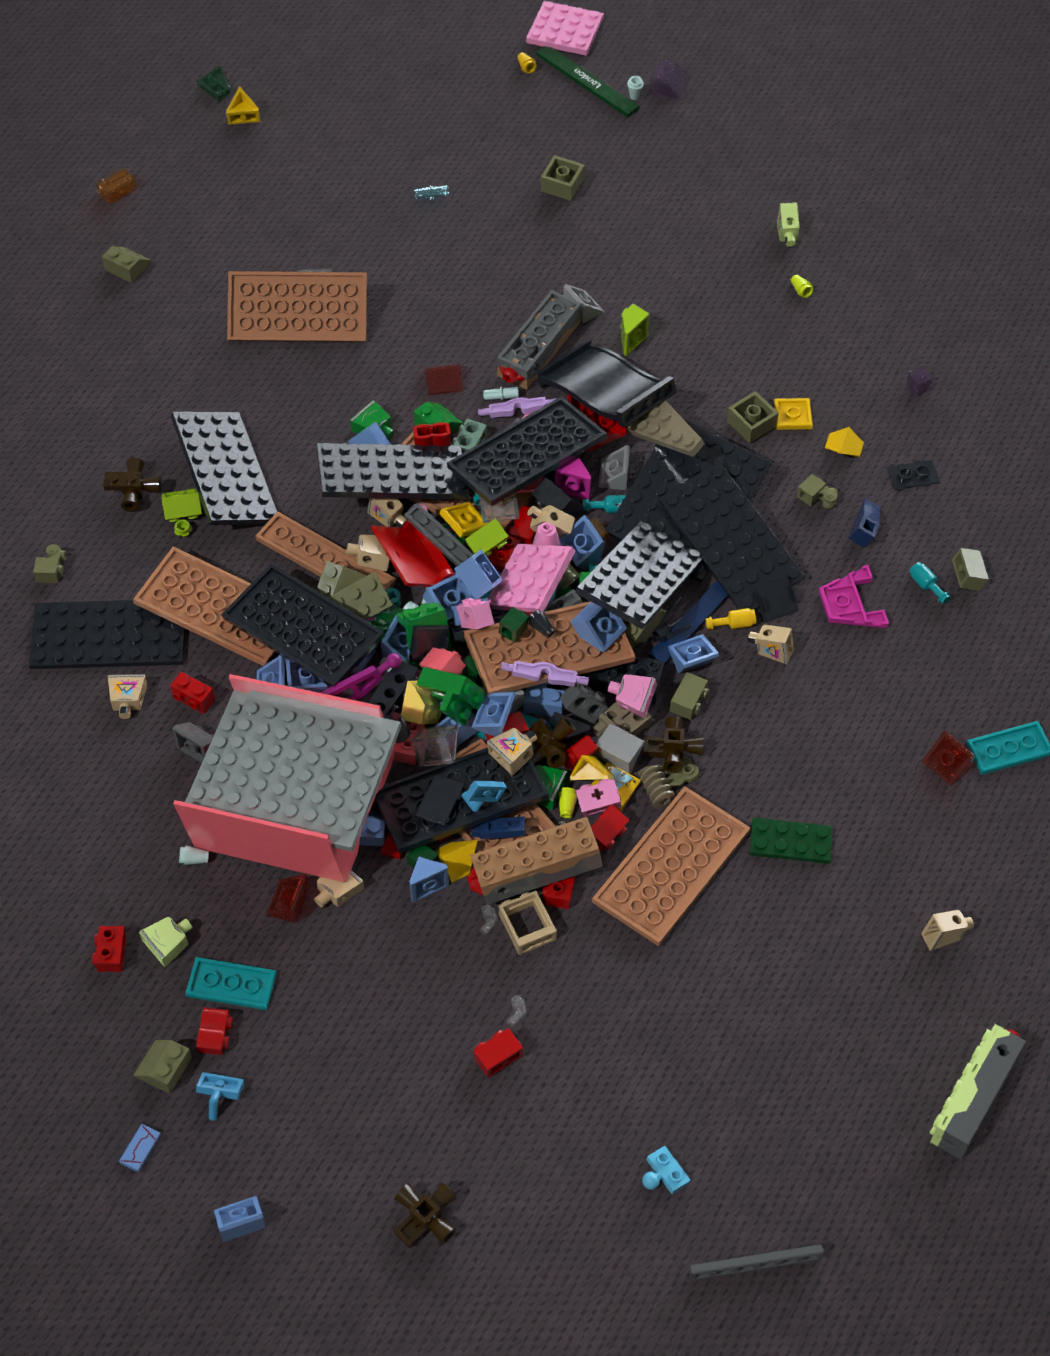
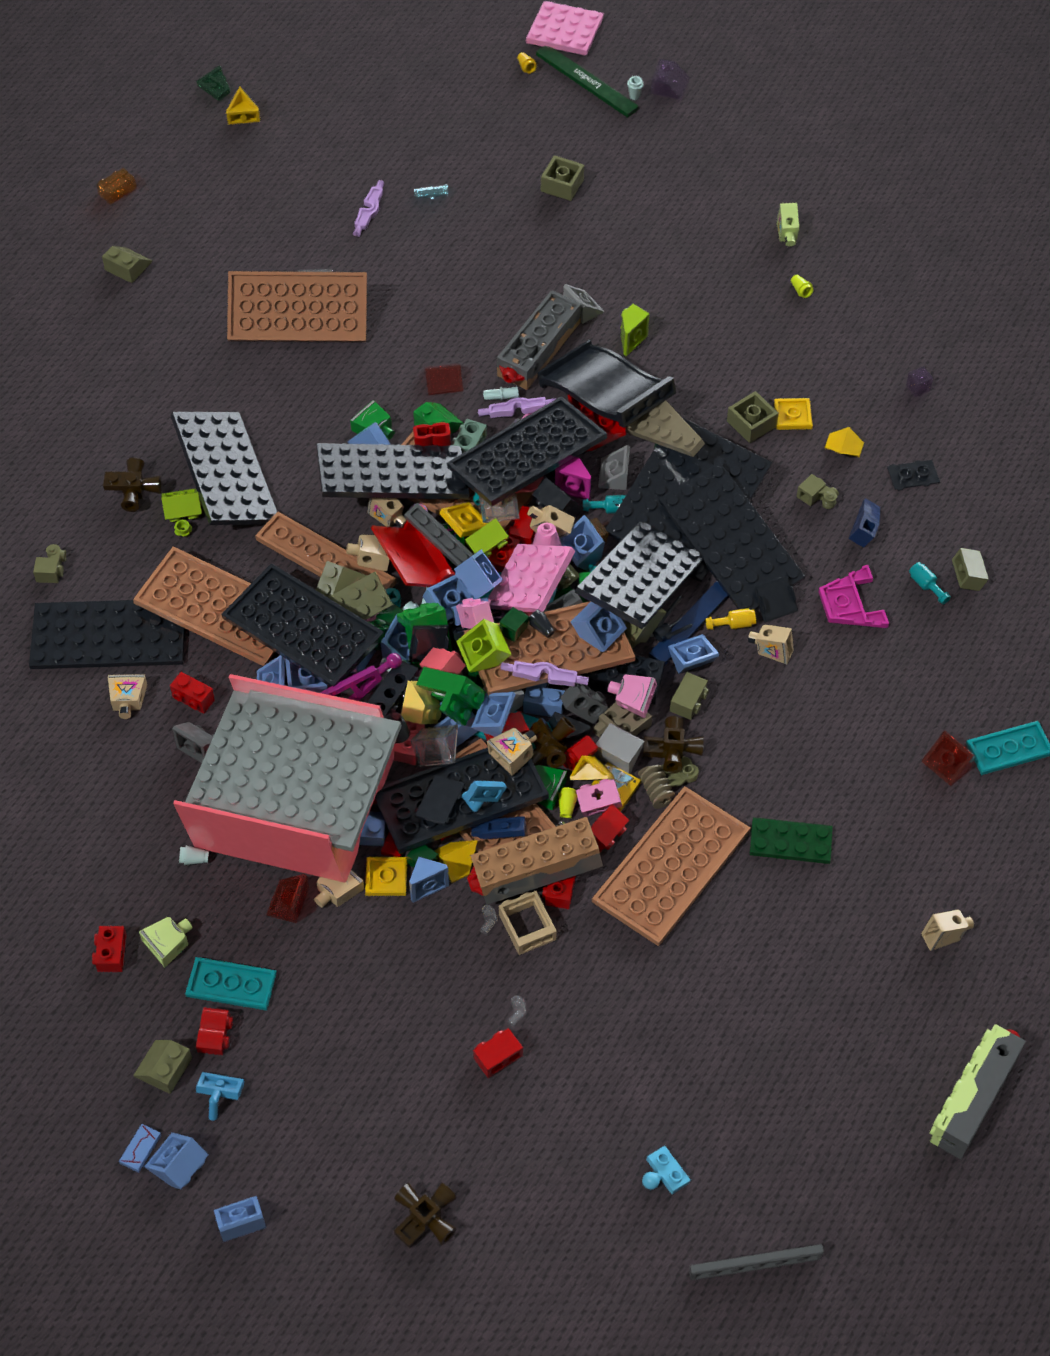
none -> medium blue slope [144,1133,208,1189]
none -> lavender piece [353,180,385,237]
none -> yellow tile [365,857,407,896]
none -> lime slope [456,619,511,673]

